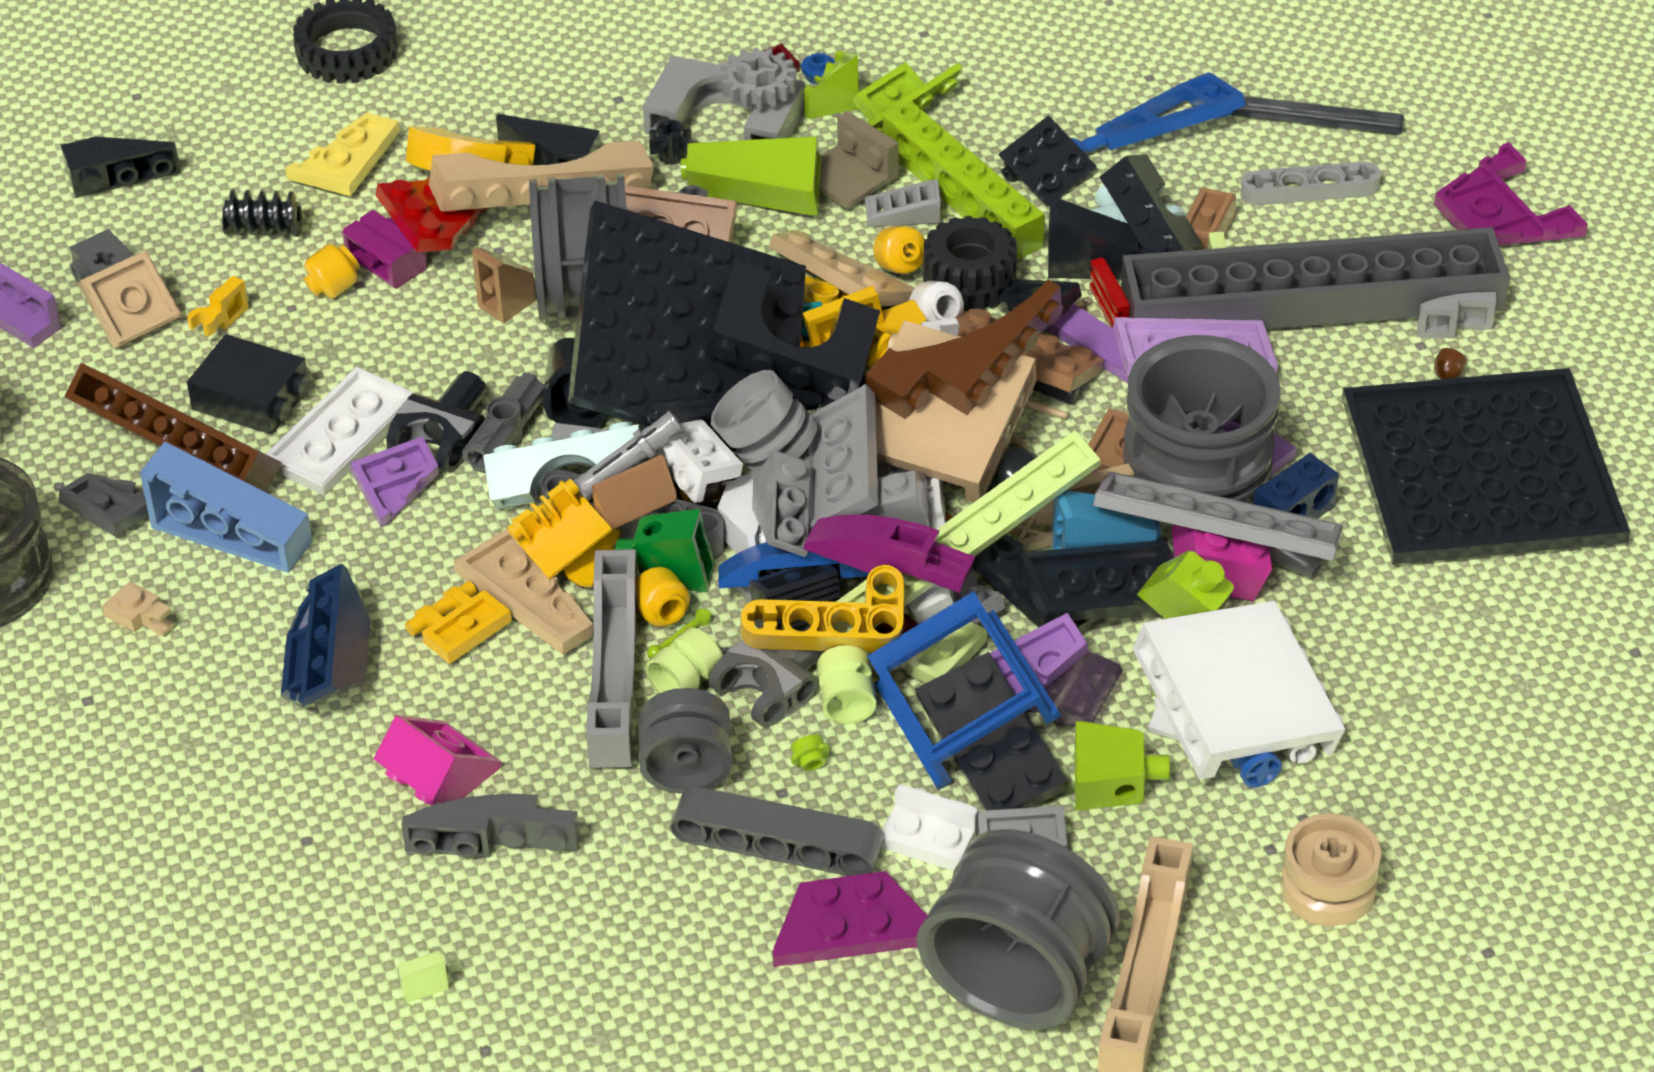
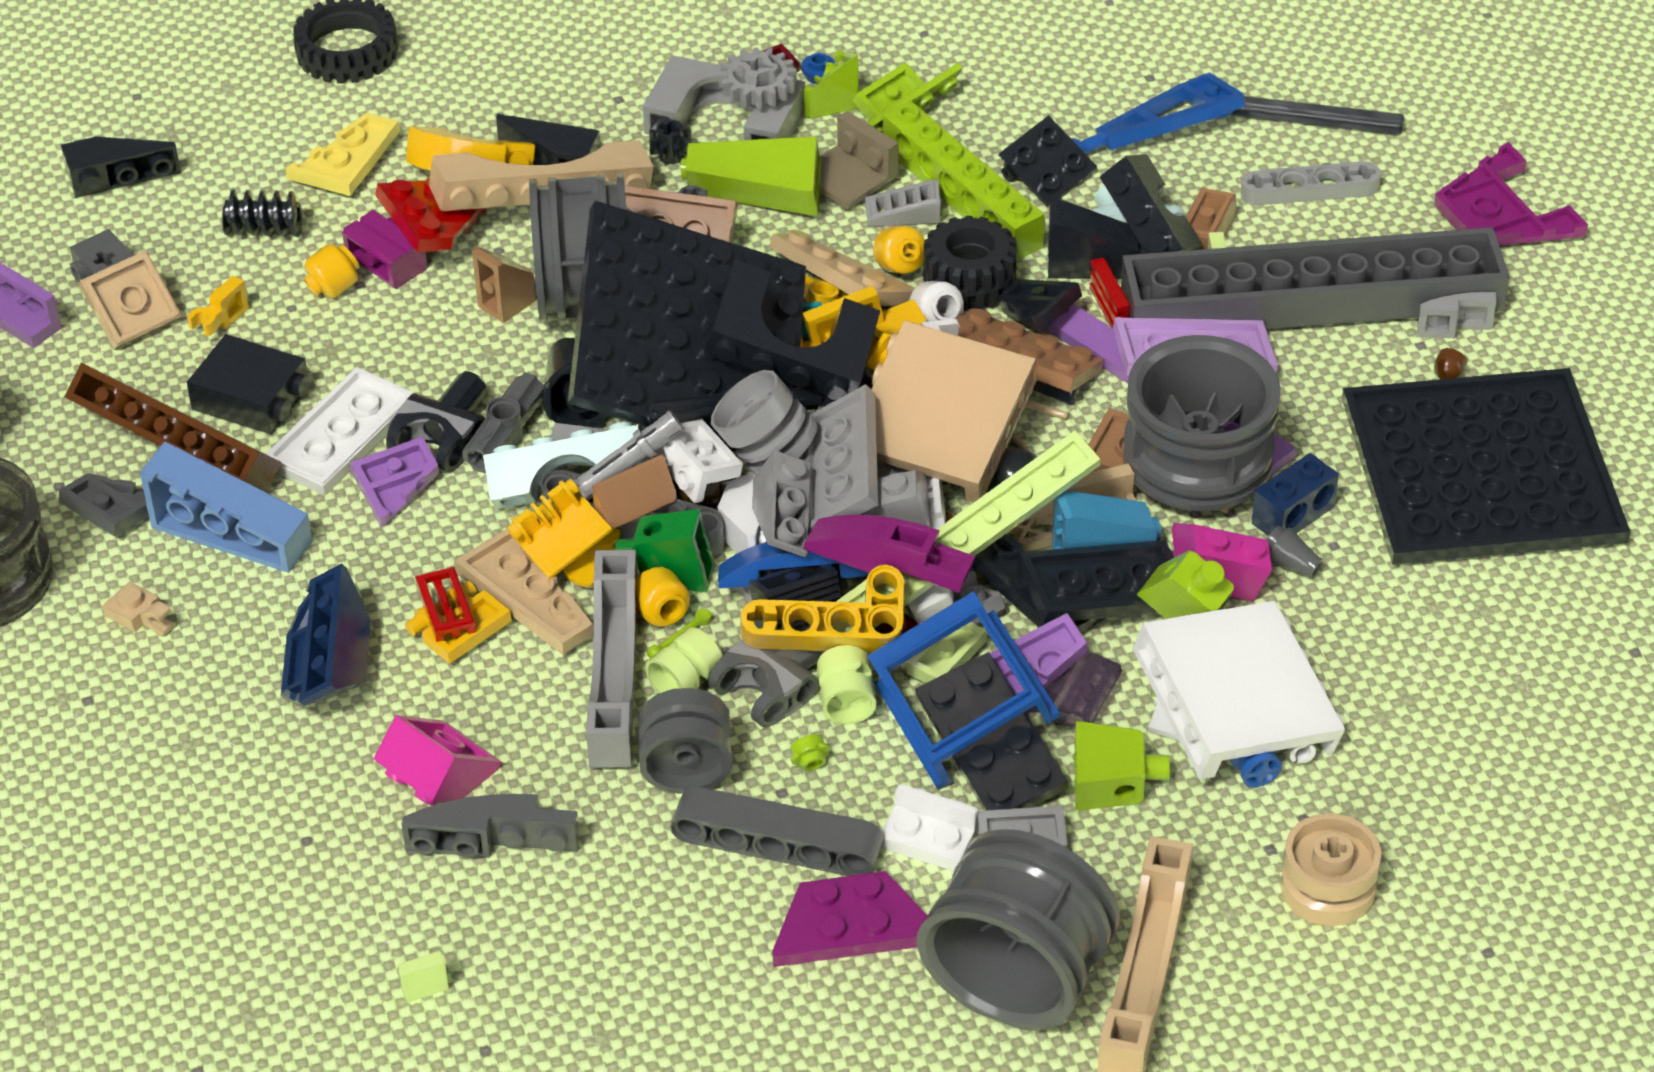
reddish brown arch [865,280,1063,419] -> none
light grey tile [1093,472,1343,561] -> none
none -> red tile [415,567,476,642]

